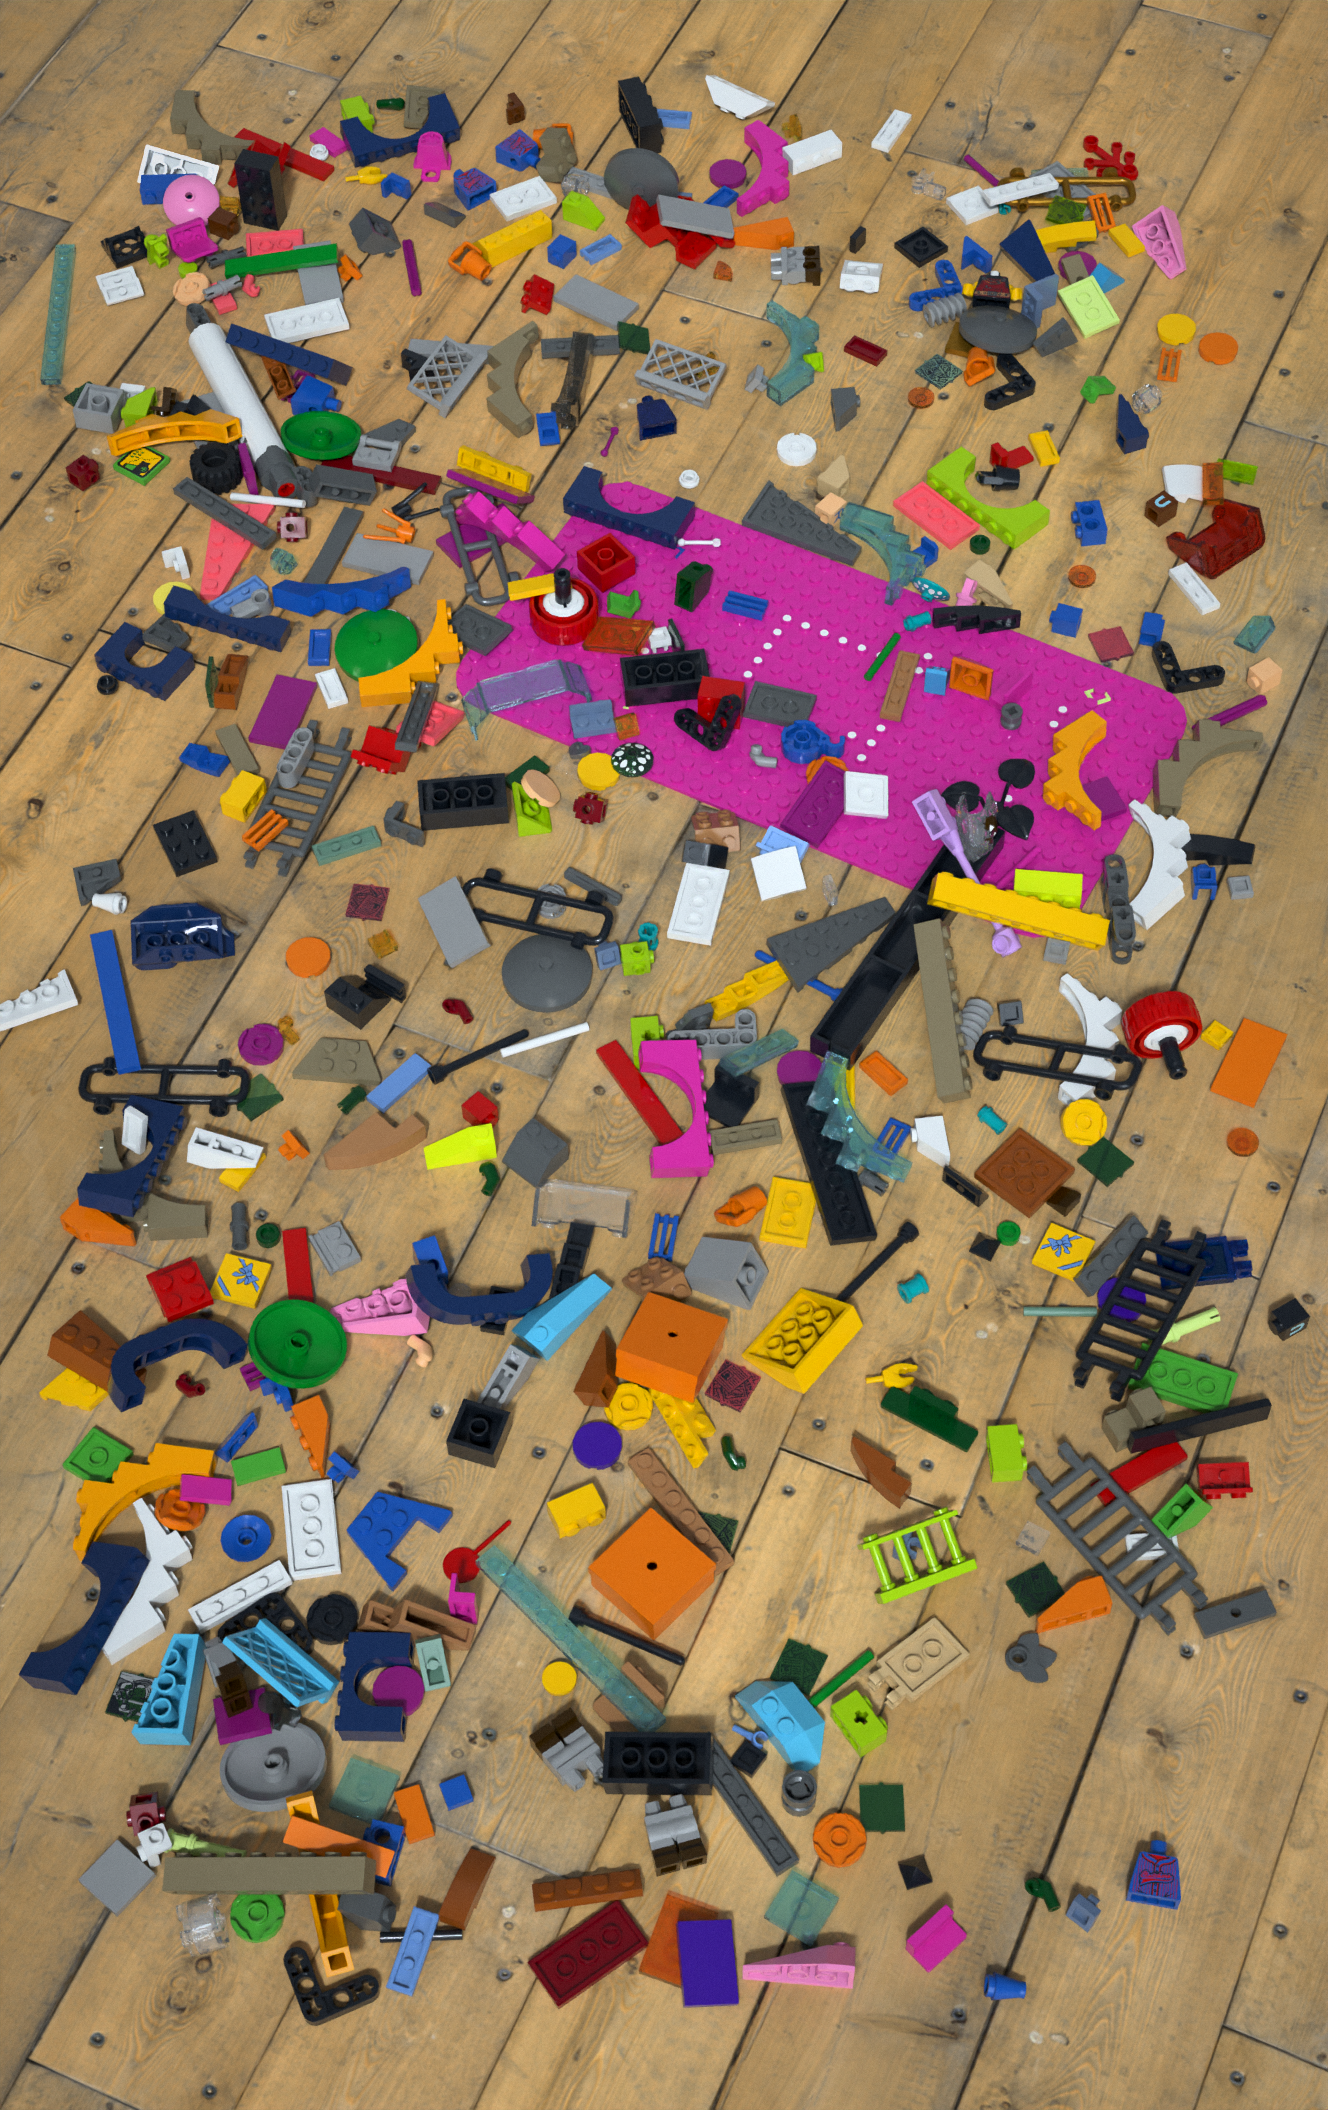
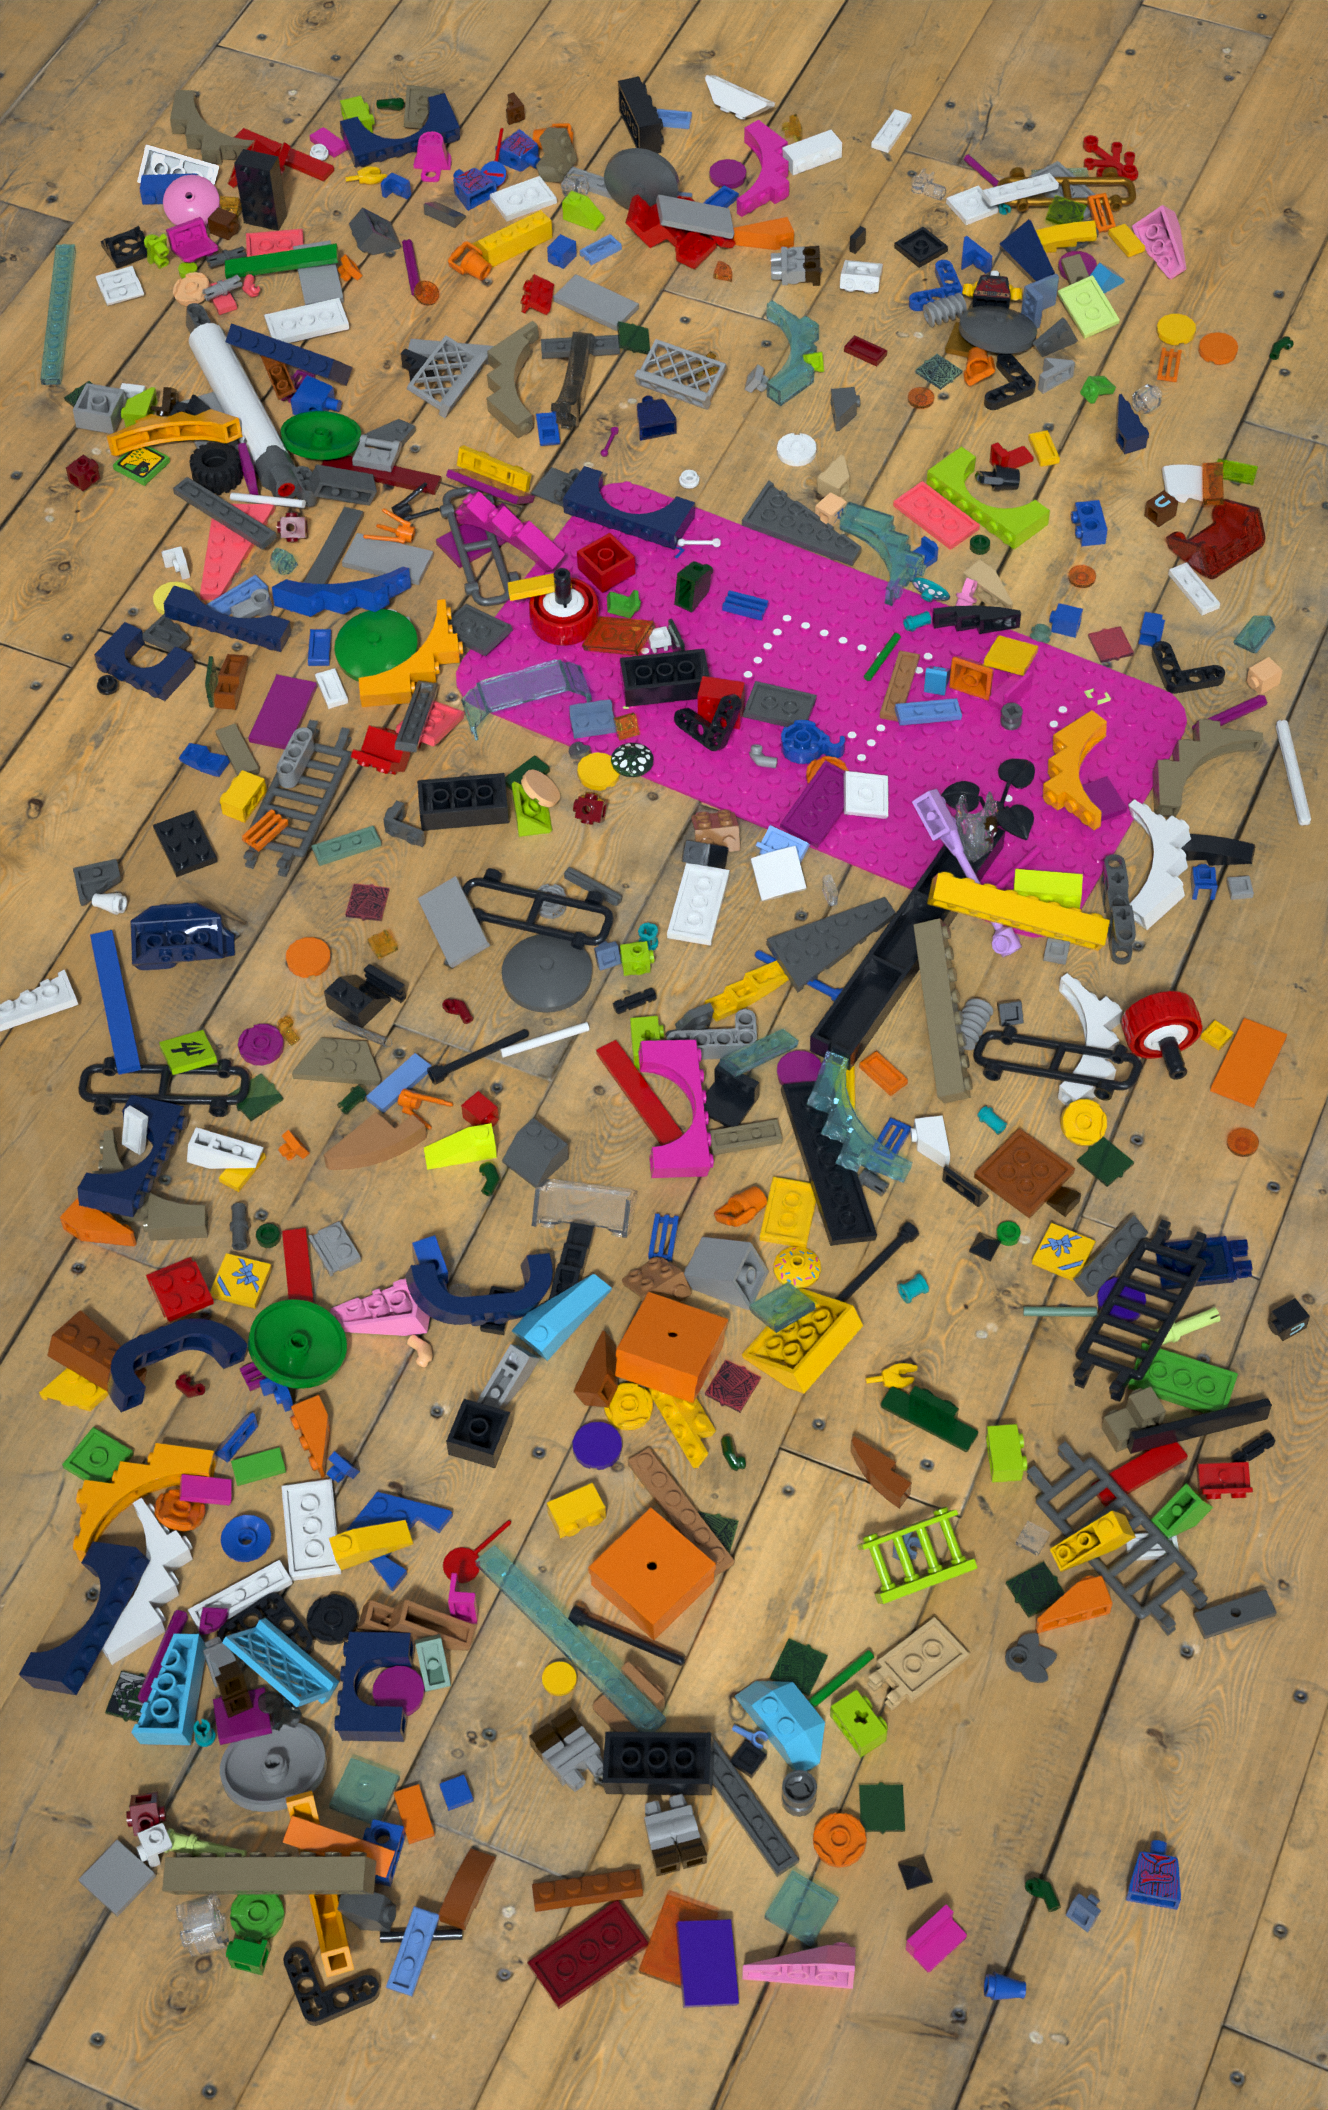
none -> magenta axle [138,1610,188,1703]
none -> lime tile [159,1030,217,1075]
none -> teal pin [193,1719,216,1747]
none -> magenta tile [199,1607,229,1635]
none -> green brick [226,1937,271,1976]
none -> yellow slope [329,1520,414,1571]
none -> light grey piece [332,1018,392,1047]
none -> orange plant [398,1088,453,1130]
none -> clear orange piece [414,280,439,306]
none -> blue piece [481,128,507,188]
none -> dark grey hinge [531,467,580,507]
none -> black axle [613,988,657,1014]
none -> clear light blue tile [749,1282,816,1333]
none -> yellow dish [773,1246,821,1289]
none -> medium blue tile [894,698,962,726]
none -> yellow tile [984,635,1038,676]
none -> sand green plate [1030,624,1052,643]
none -> light grey slope [1038,358,1075,394]
none -> yellow slope [1050,1511,1136,1572]
none -> black axle [1231,1432,1276,1463]
none -> dark green arm [1270,336,1294,360]
none -> white axle [1276,720,1311,826]

